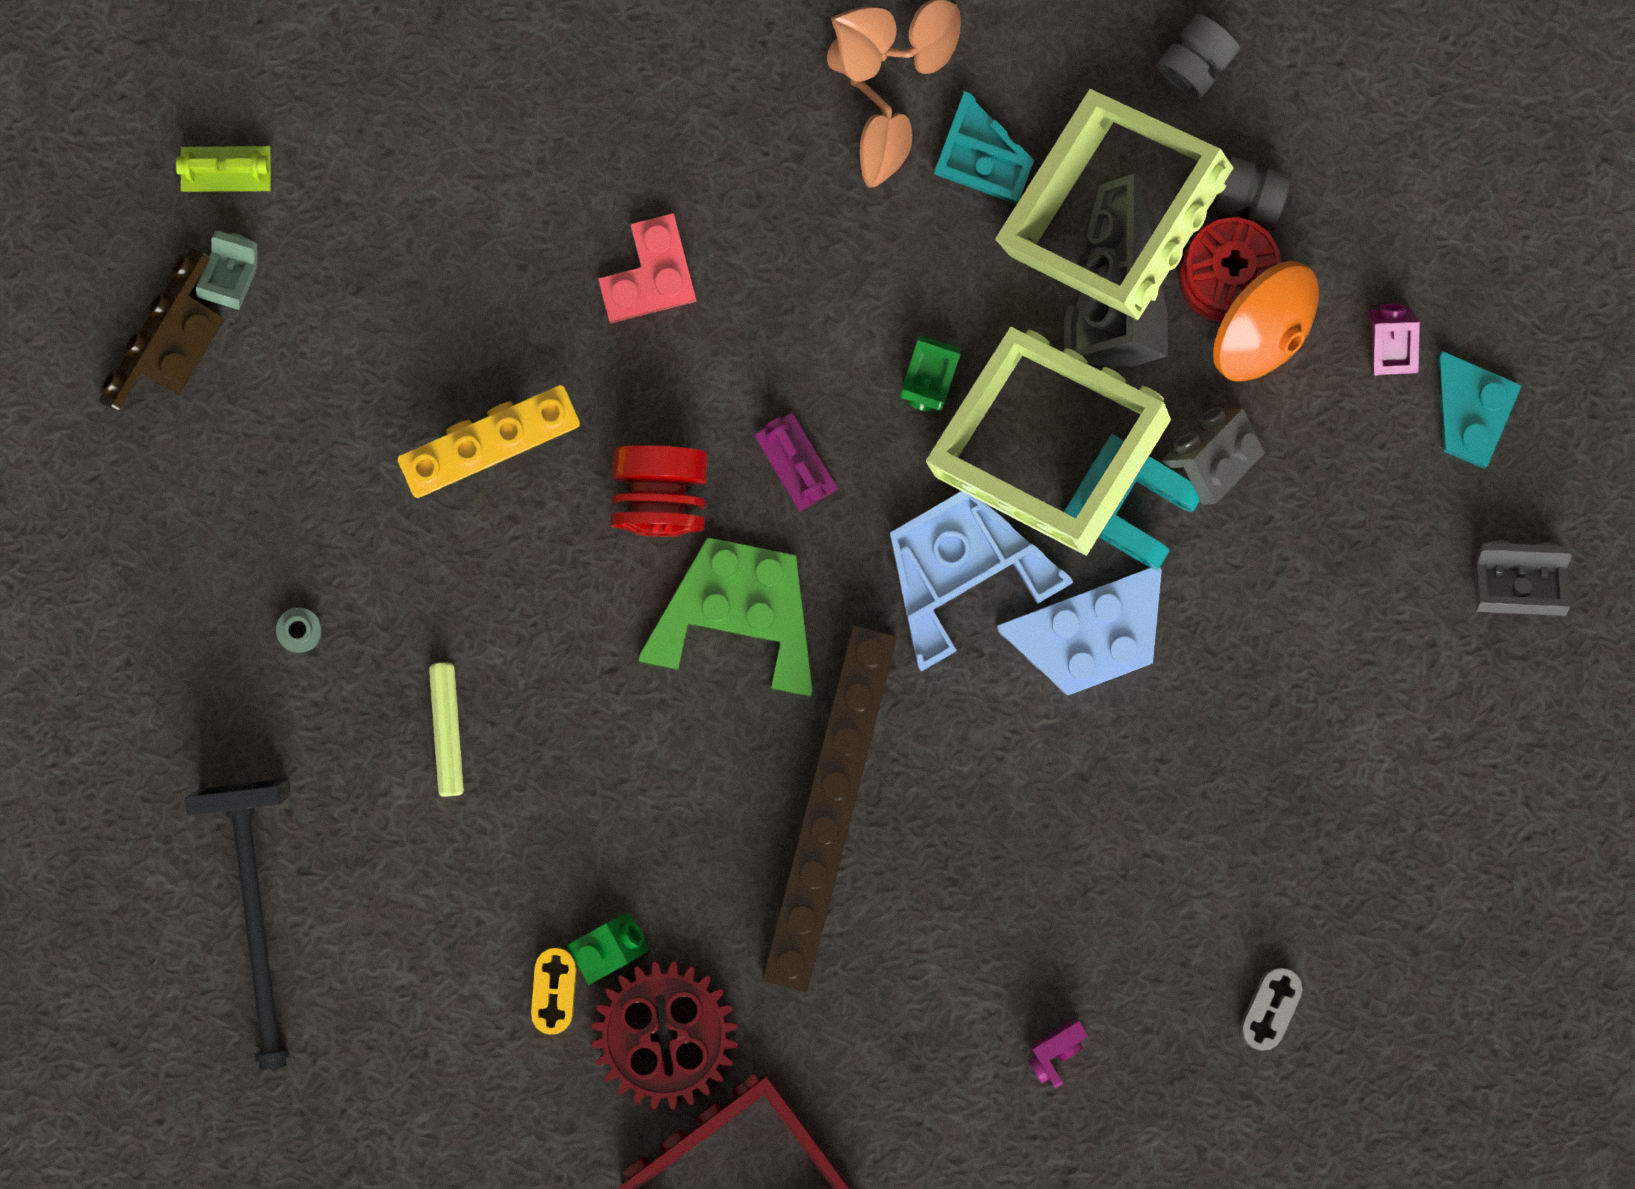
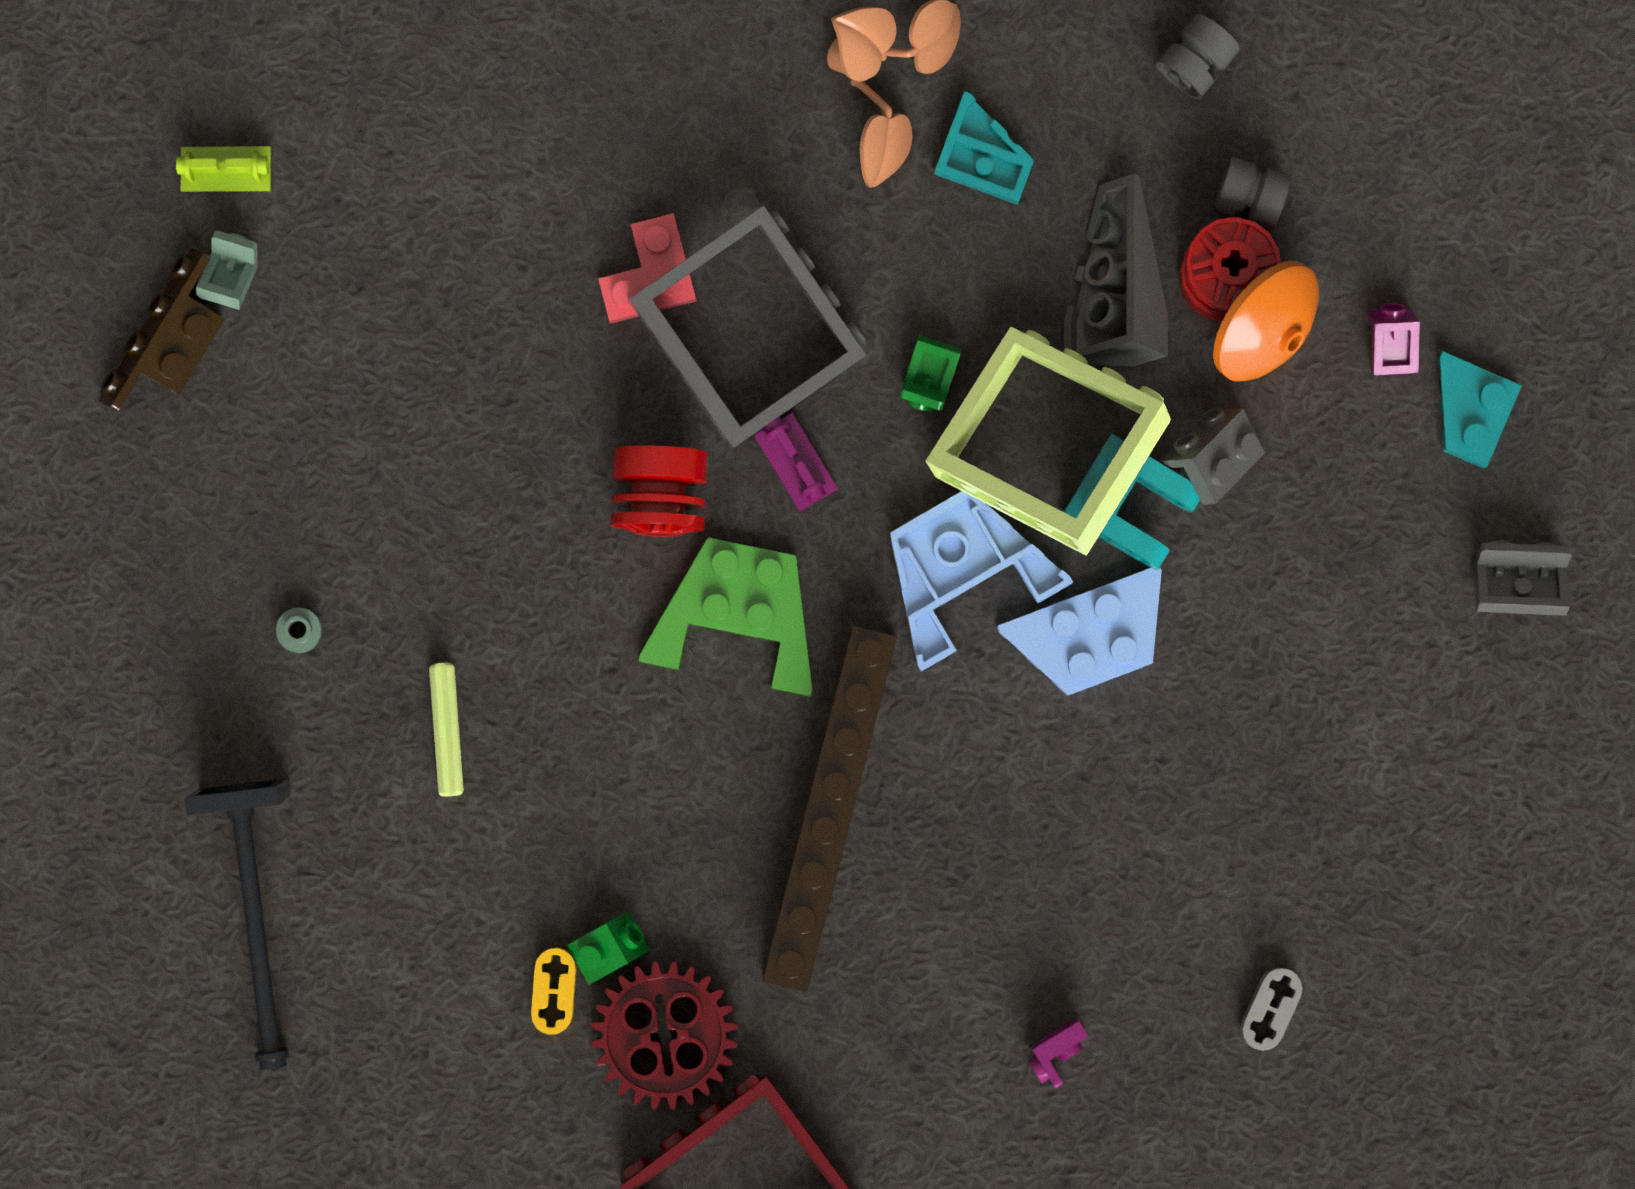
yellow bracket [398,385,580,498] -> none
yellowish green window [995,89,1233,320] -> none
none -> dark grey window [628,206,866,448]

